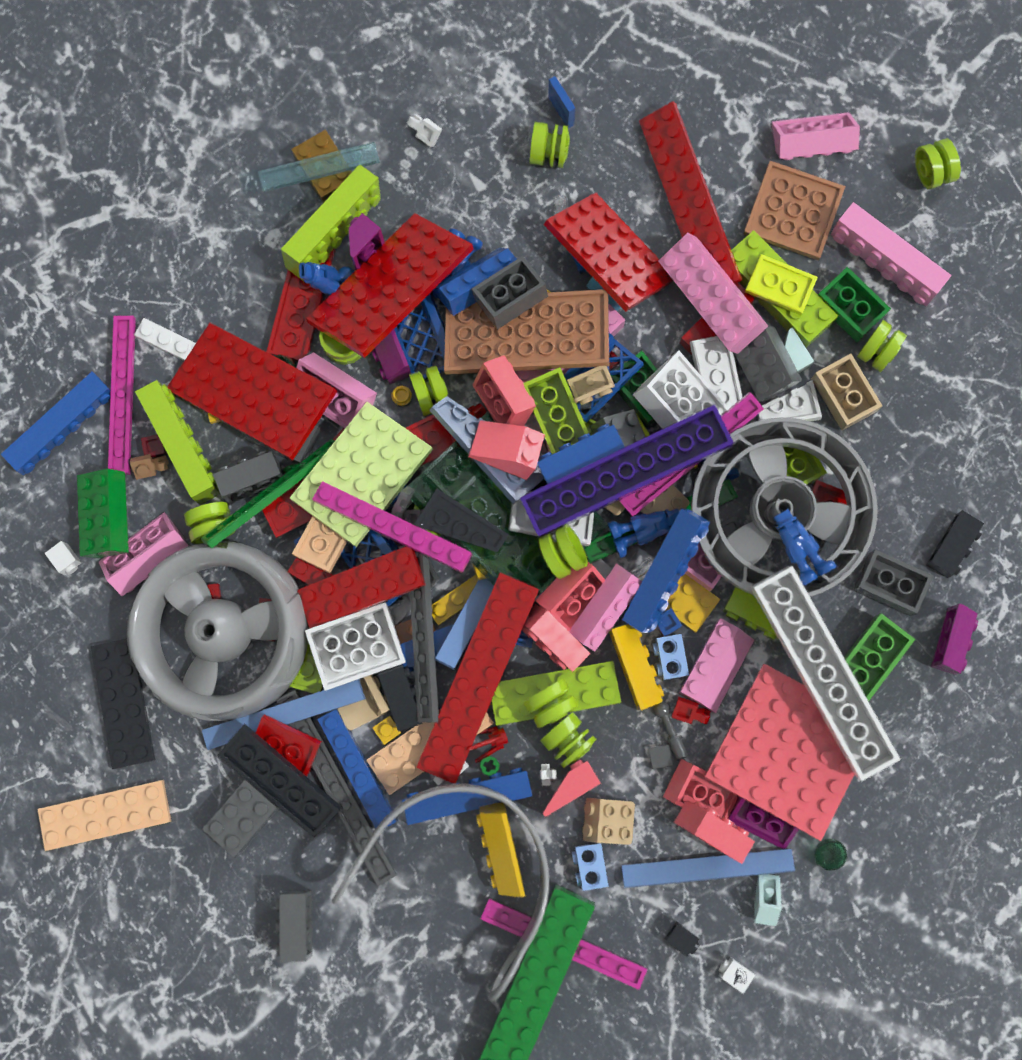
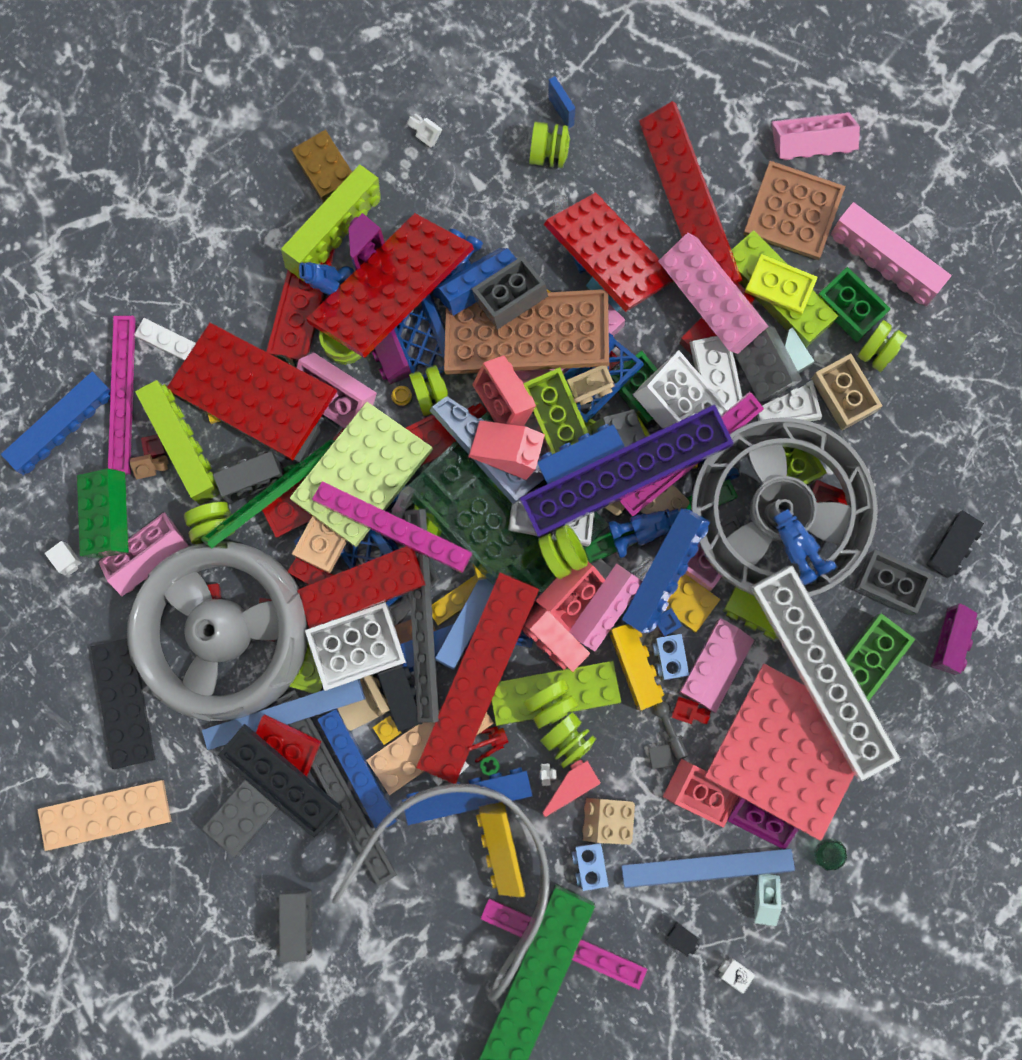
clear light blue tile [258,142,380,192] -> none
black wing [414,489,509,552] -> none
coral brick [674,800,755,864] -> none
lime wheel [915,138,961,189] -> none

